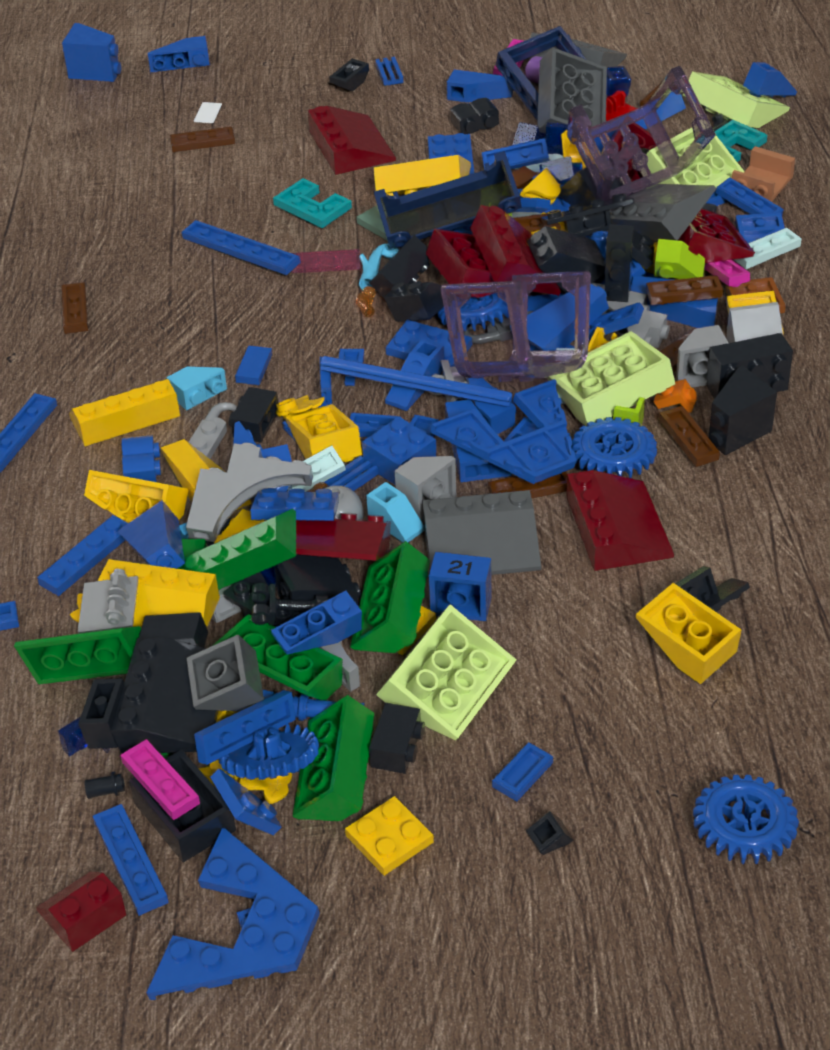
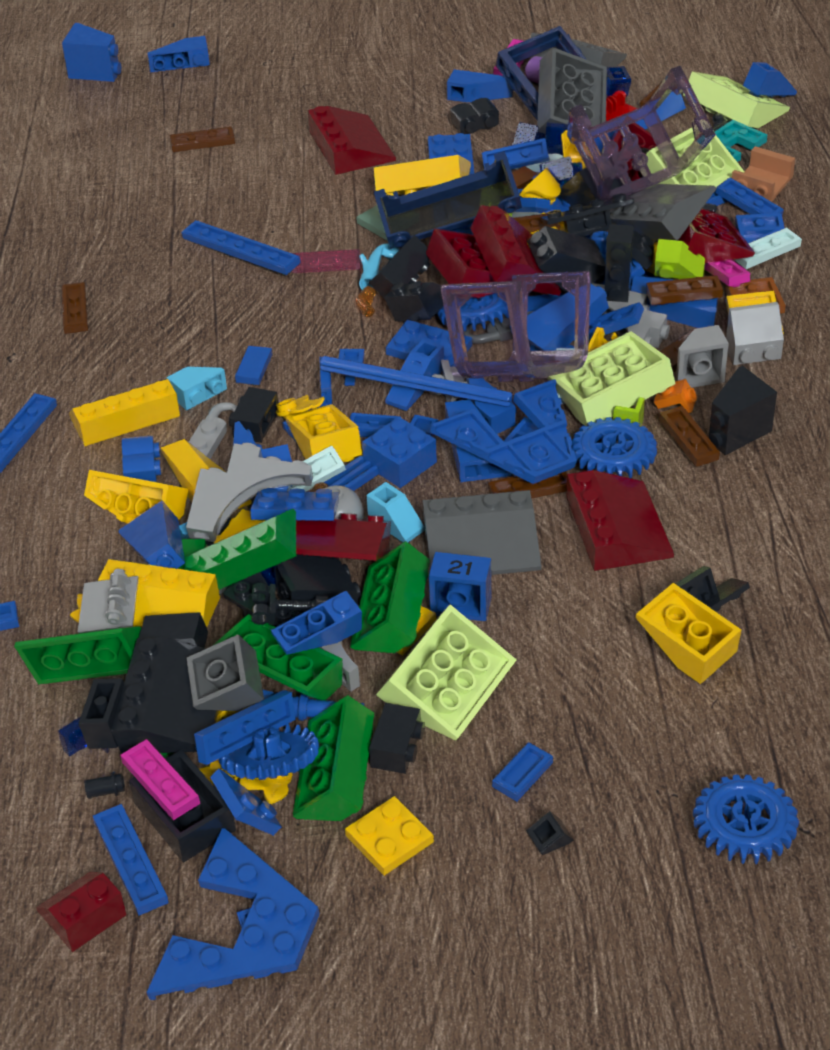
blue plate [37,515,128,596] -> none
white sticker [194,102,222,123] -> none
light grey tile [212,585,241,623] -> none
teal plate [273,178,352,228] -> none
black slope [328,58,369,91] -> none
blue tile [375,57,403,86] -> none
light grey slope [395,456,456,523] -> none
black brick [706,333,793,399] -> none

